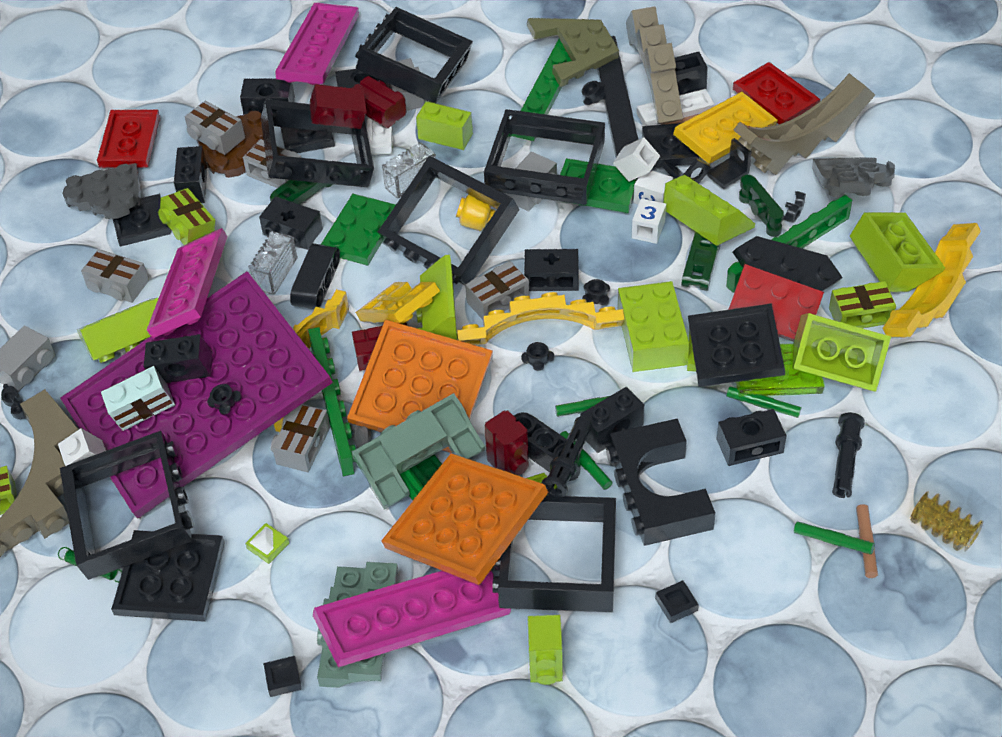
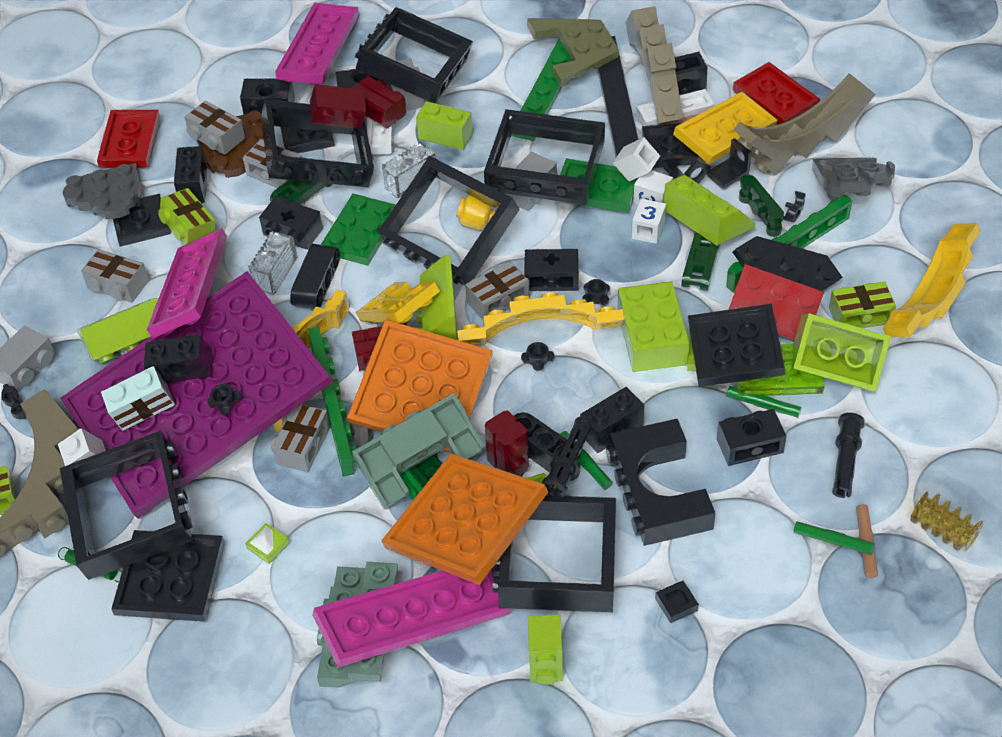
black plate [263,656,302,697] -> none
green piece [555,396,609,417] -> none
black plate [582,81,606,106] -> none
lime slope [850,212,945,292] -> none

